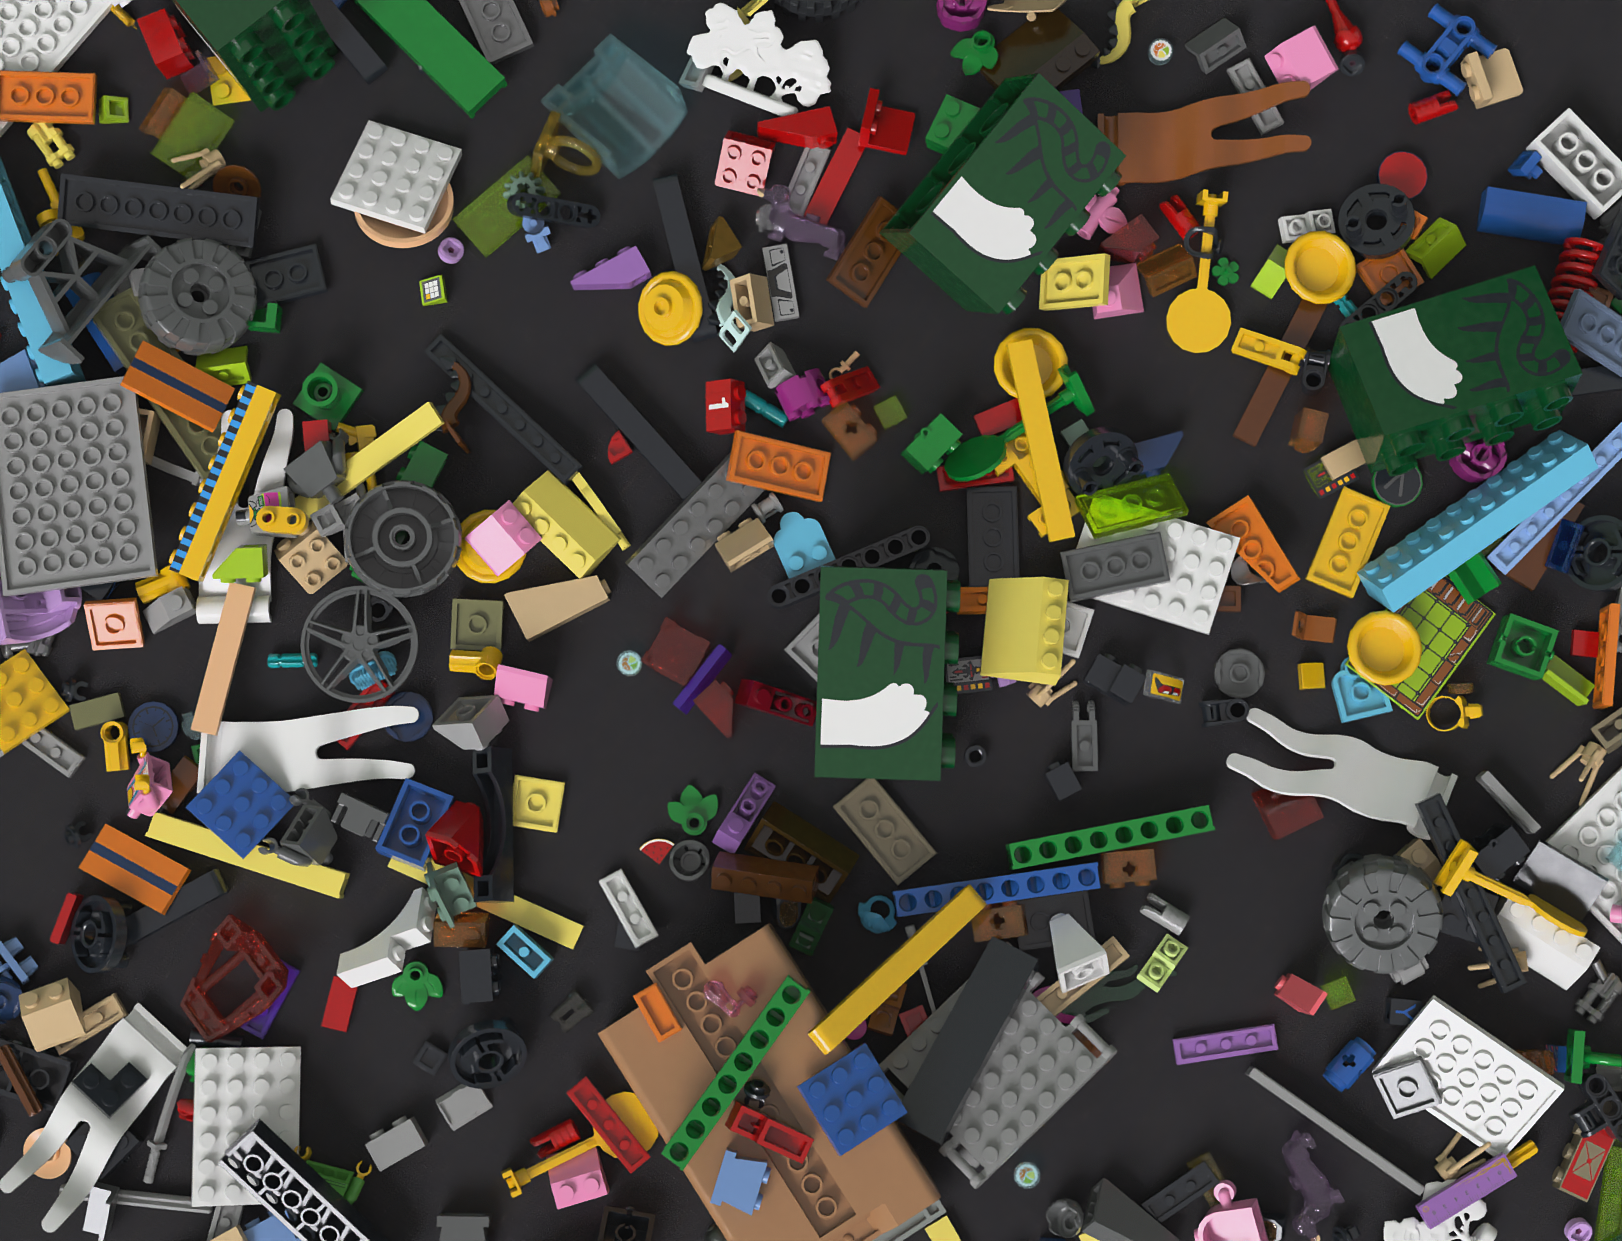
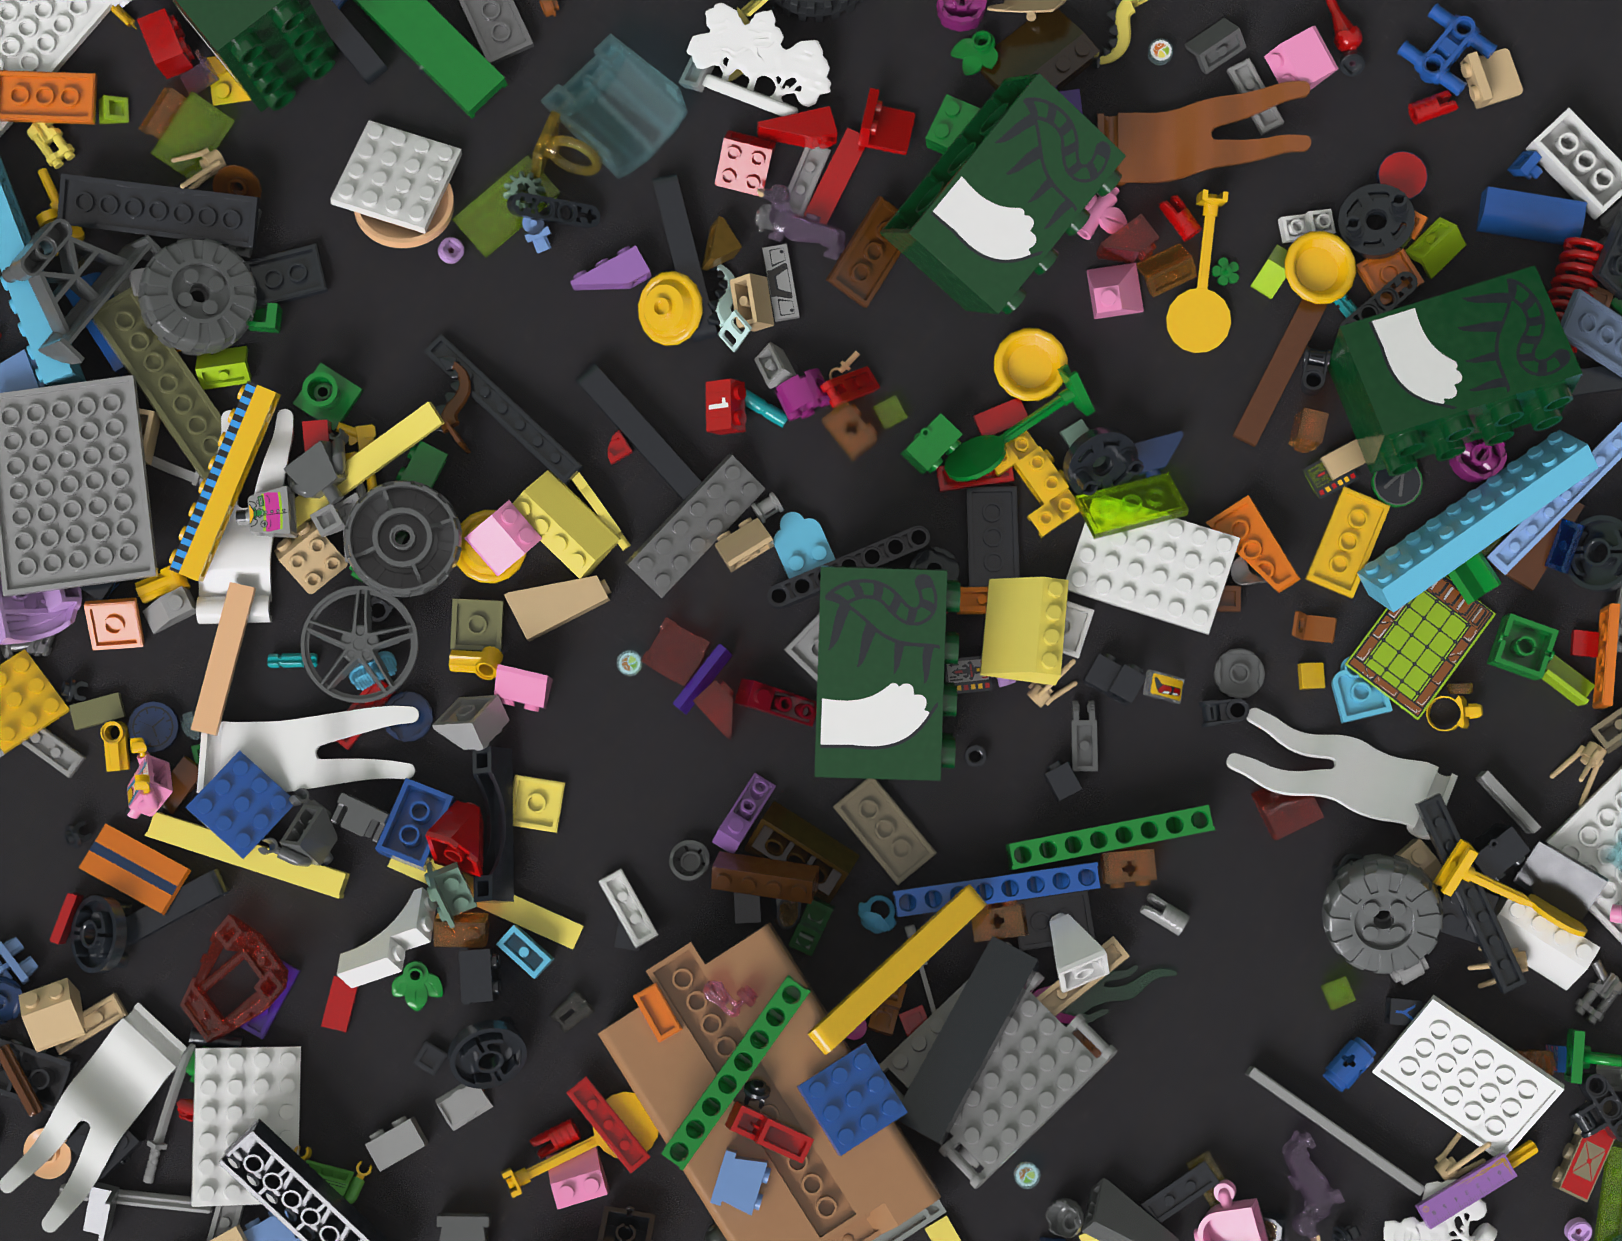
black plate [72,1062,148,1119] -> none
orange tile [120,341,235,433] -> none
lime slope [212,544,269,583] -> none
yellow plate [256,506,309,535] -> none
slope [419,275,448,306] -> none
red tile [639,839,675,864] -> none
green plate [668,785,718,836] -> none
orange tile [726,430,831,502] -> none
yellow tile [1006,339,1075,542] -> none
light yellow plate [1039,253,1110,311] -> none
dark grey tile [1060,532,1171,602] -> none
yellowish green slope [1137,934,1188,993] -> none
medium lavender tile [1172,1023,1278,1065] -> none
black piece [1184,226,1223,259] -> none
yellow plate [1231,328,1307,375] -> none
coral slope [1274,973,1328,1016] -> none
yellow piece [1347,610,1422,686] -> none
tile [1372,1056,1442,1119] -> none

